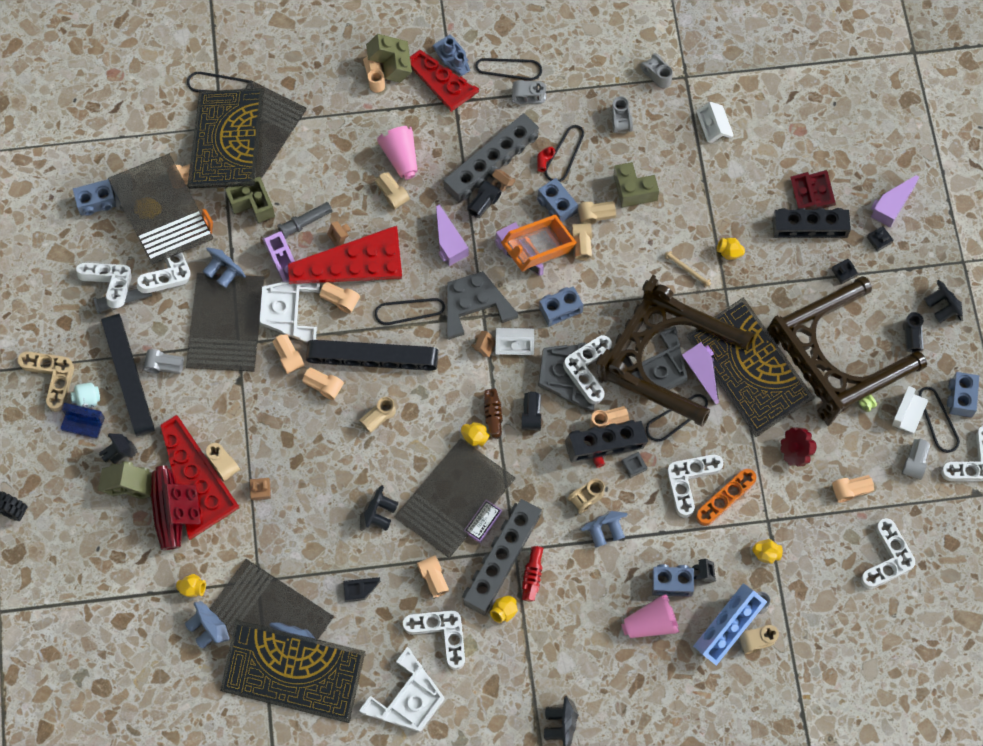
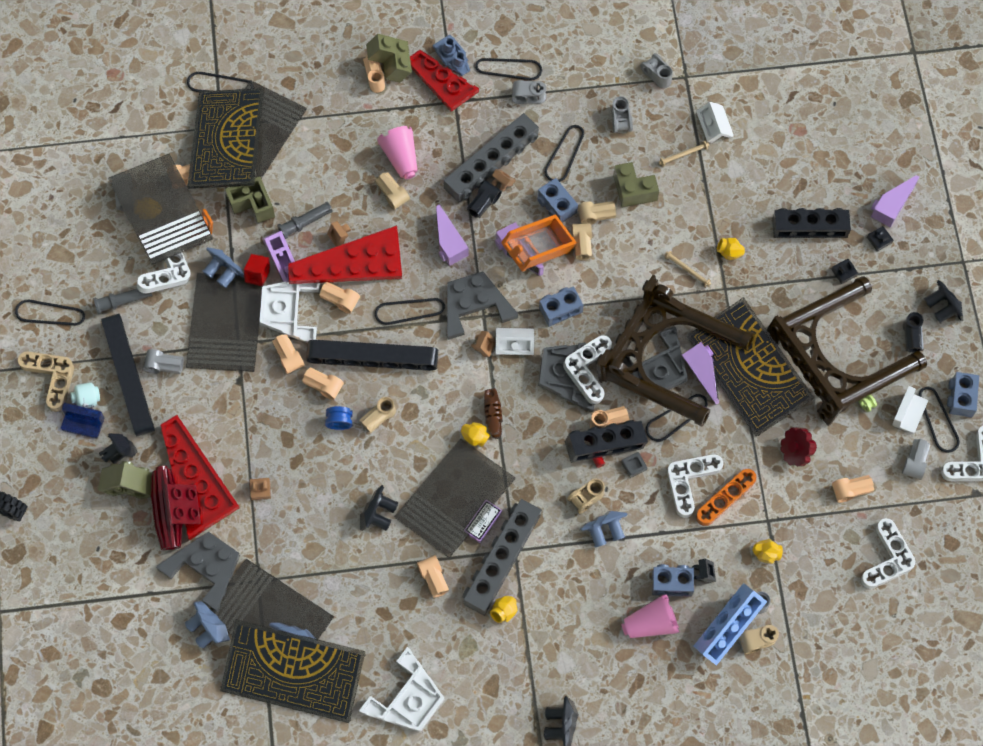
sand blue brick [73,179,116,216] -> none
white beam [76,263,131,308] -> none
yellow rock [176,574,206,598] -> none
tan piece [206,443,240,481] -> none
black tile [343,577,381,602] -> none
white beam [403,611,465,670] -> none
black piece [521,392,542,431] -> none
red hinge [522,546,544,602] -> none
red arm [537,146,555,172] -> none
dark red slope [790,170,836,210] -> none
none -> black piece [15,299,85,326]
none -> dark grey wing [156,531,240,612]
none -> red brick [244,254,270,286]
none -> blue wheel [325,406,353,430]
none -> tan axle [659,141,709,167]

